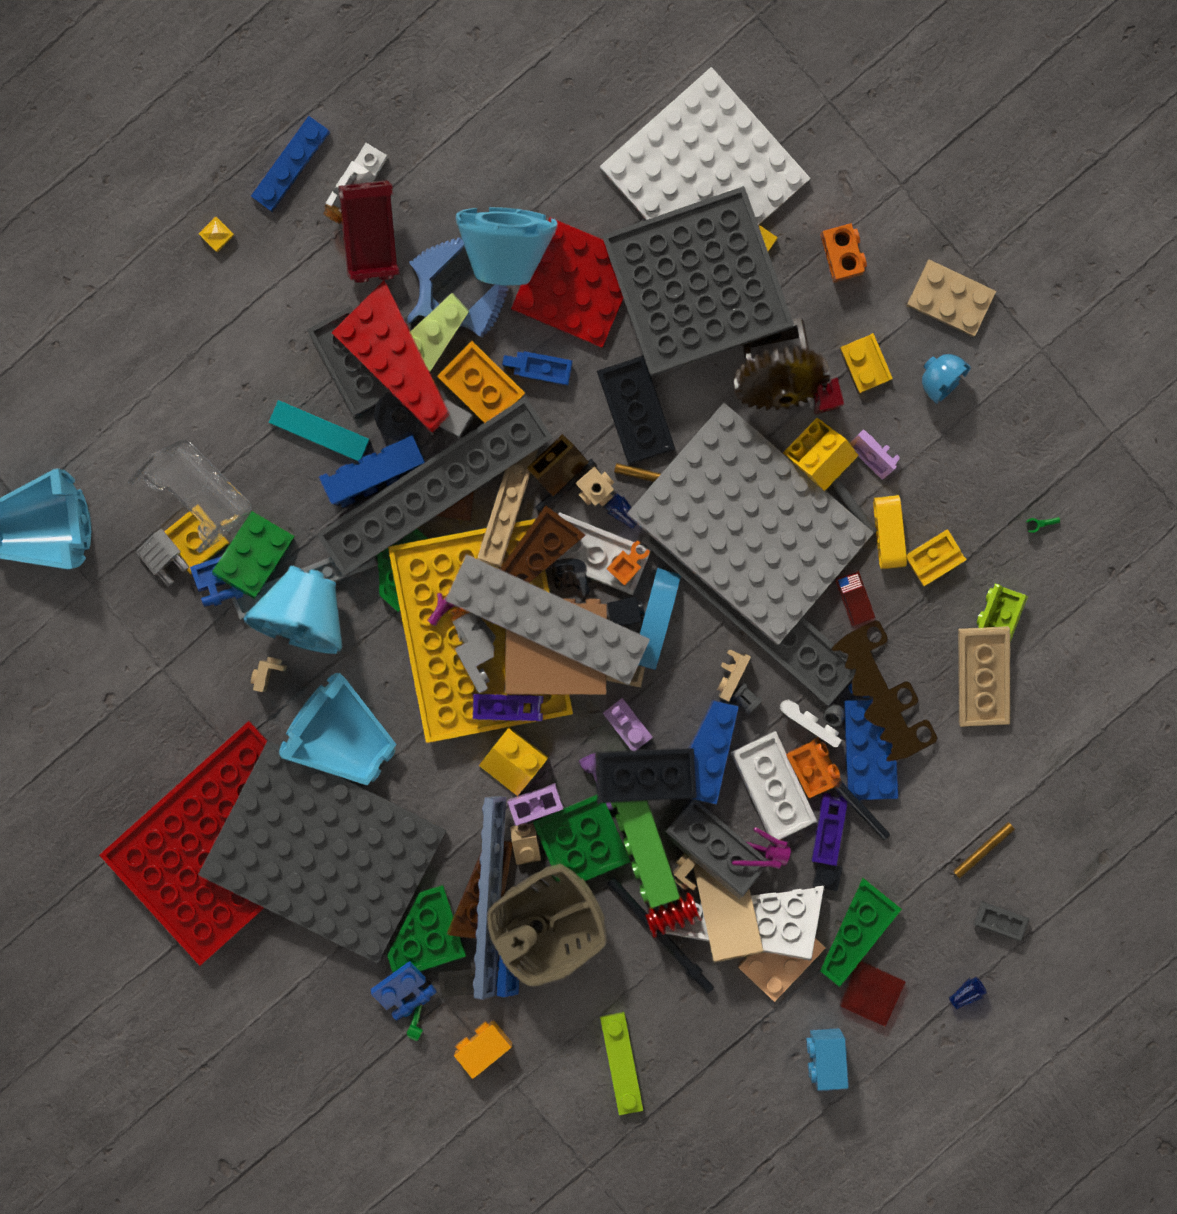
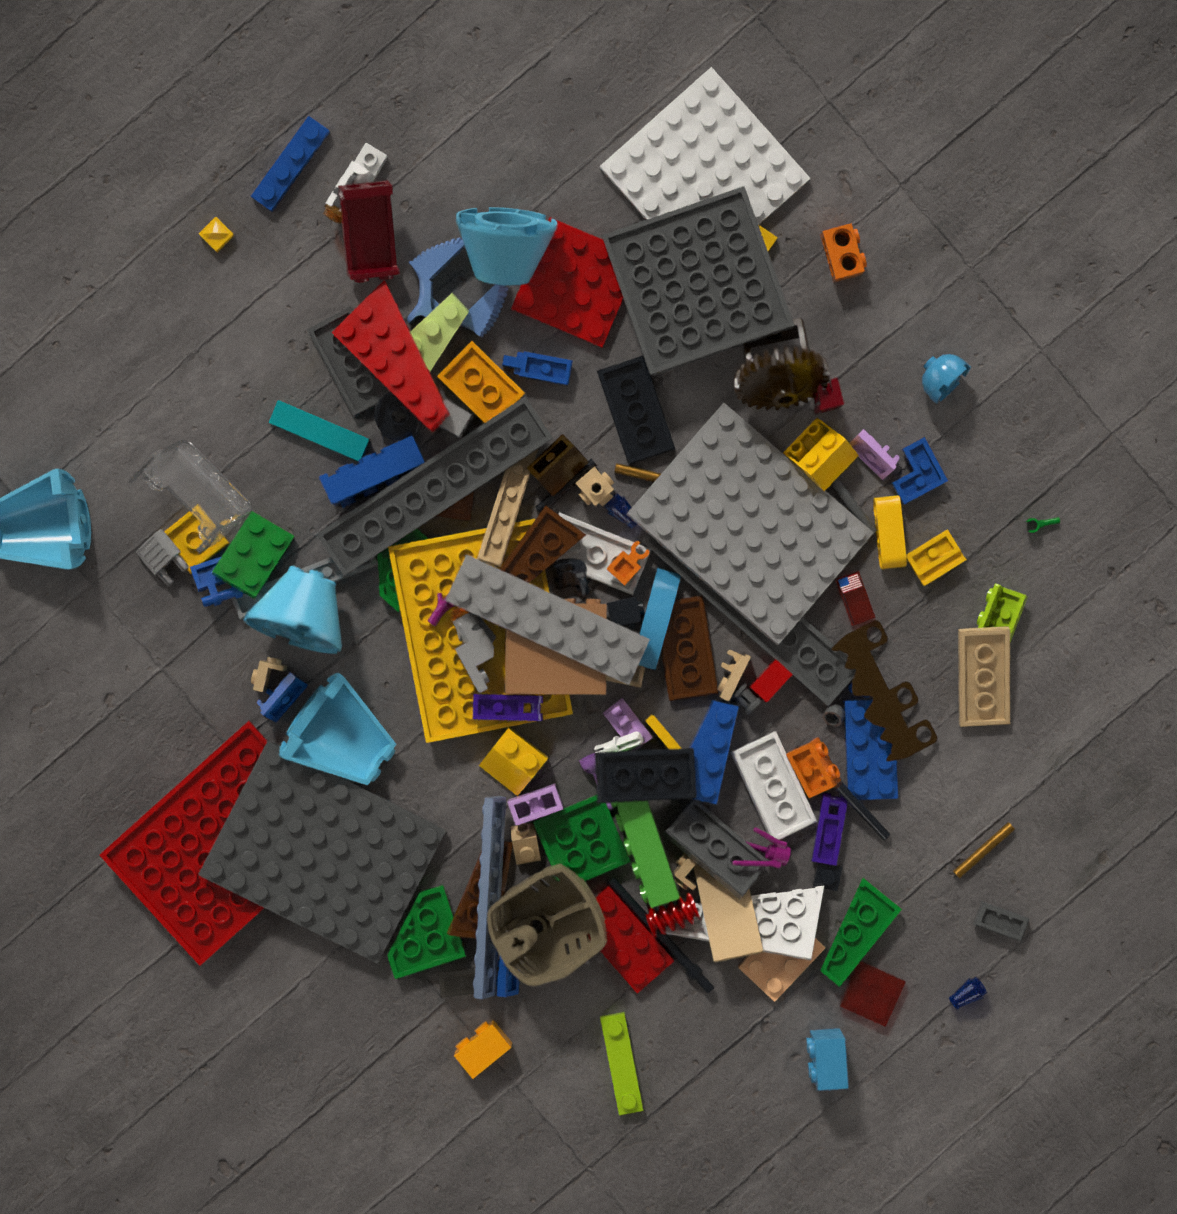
blue plate [371,961,436,1021] -> none
green hand [407,1005,423,1041] -> none
white hinge [780,699,842,748] -> none
yellow plate [839,333,893,394] -> none
tan plate [906,260,996,337] -> none
none -> blue plate [257,672,308,722]
none -> red plate [588,885,674,993]
none -> white axle [594,731,643,752]
none -> yellow tile [645,714,682,749]
none -> reddish brown tile [661,595,718,701]
none -> red piece [749,659,793,703]
none -> blue plate [891,437,948,505]

